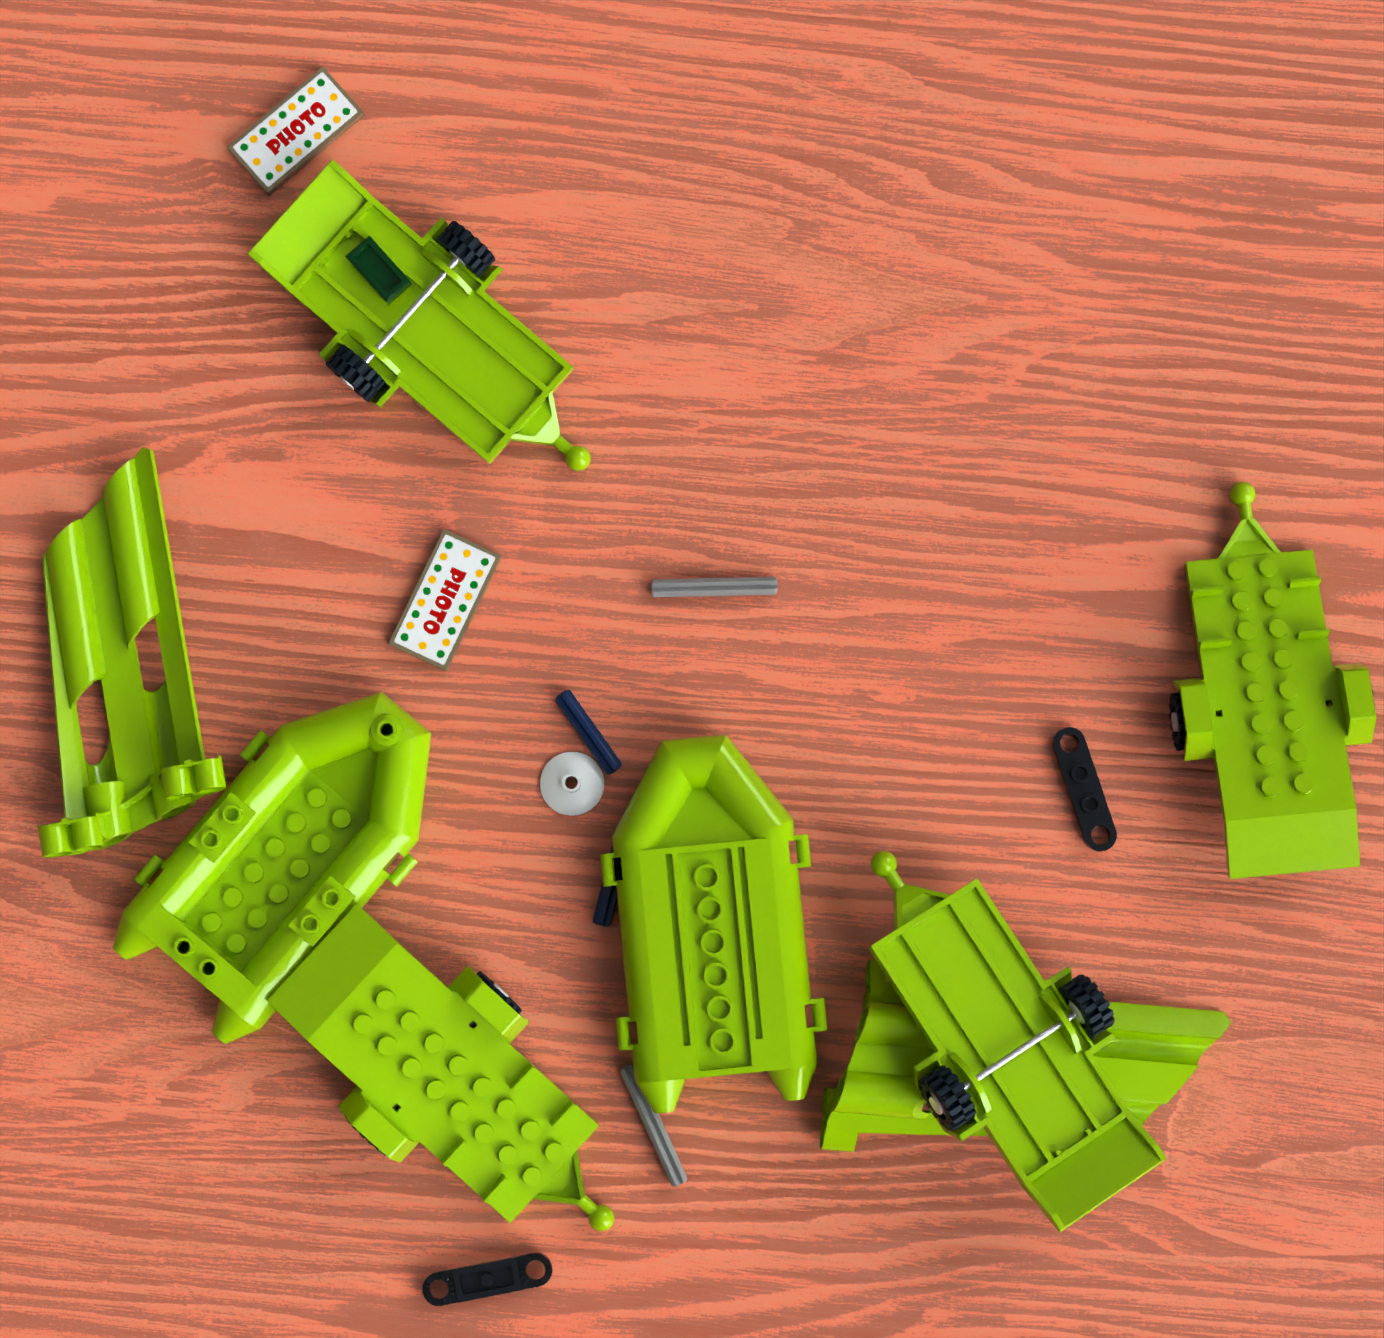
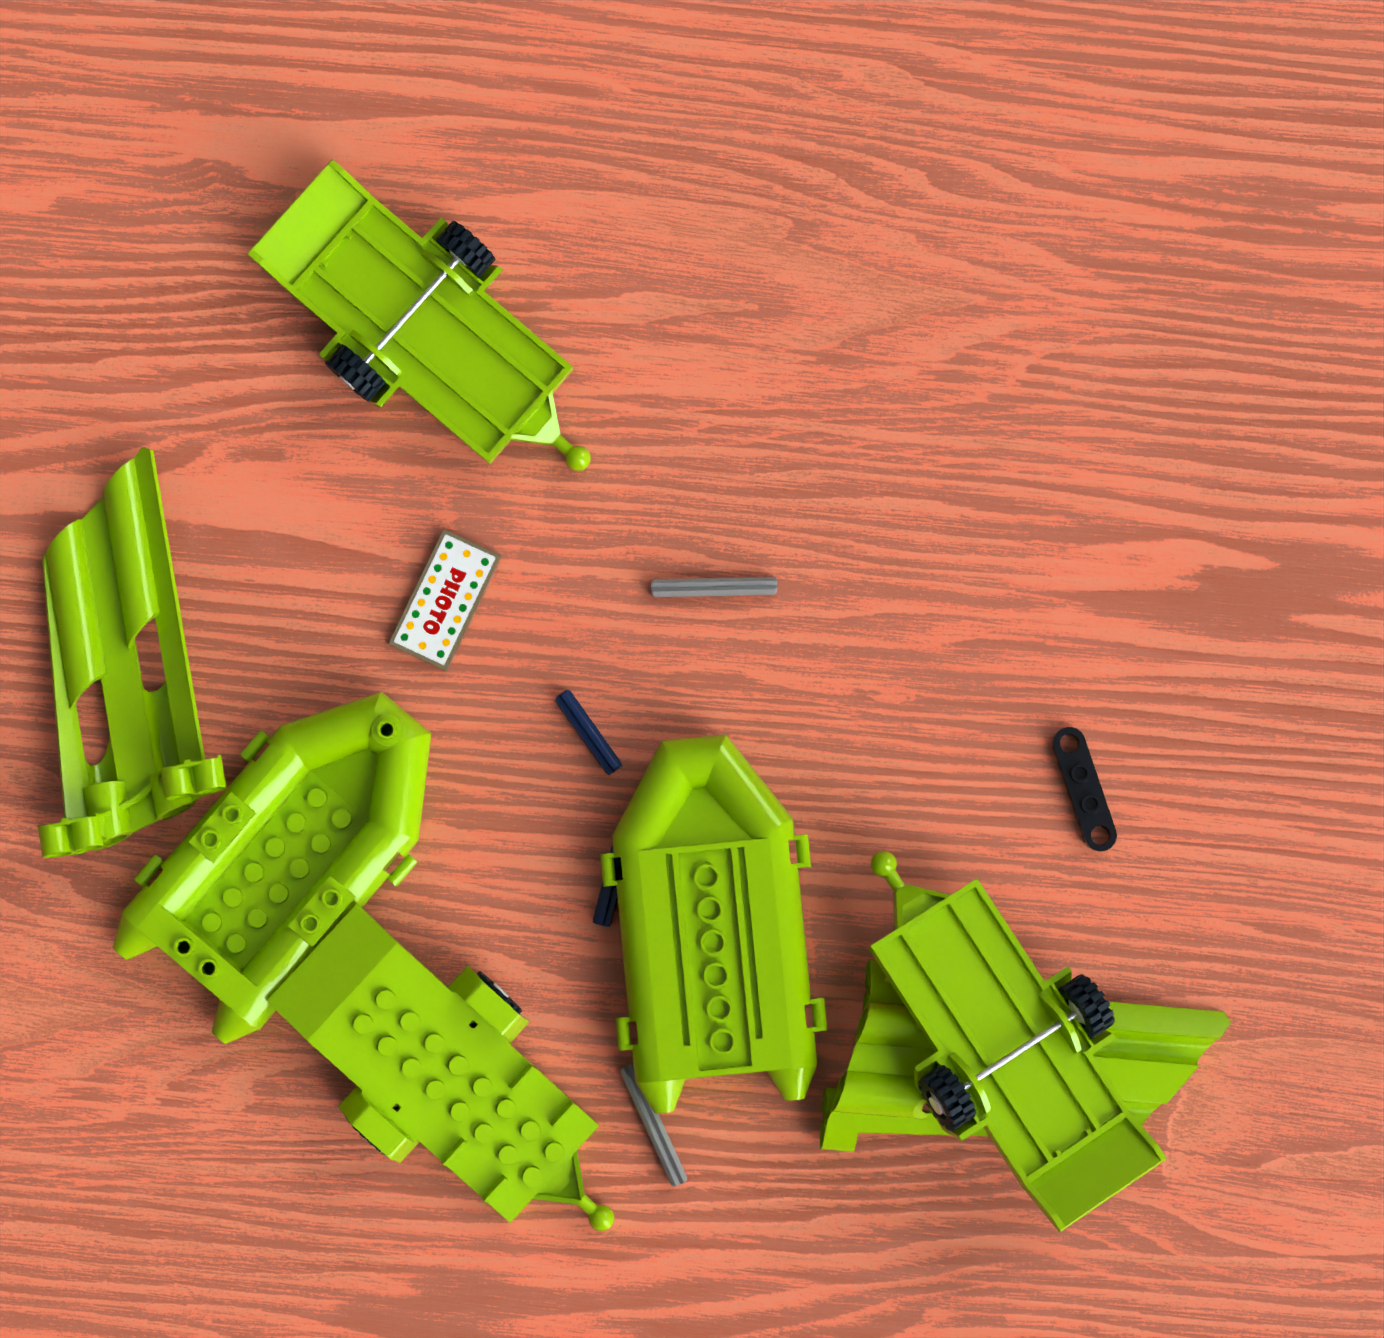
tile [227,66,365,196] -> none
dark green tile [345,236,412,305] -> none
black plate [422,1253,553,1306] -> none
white dish [540,752,604,816] -> none
lime piece [1169,482,1376,879] -> none

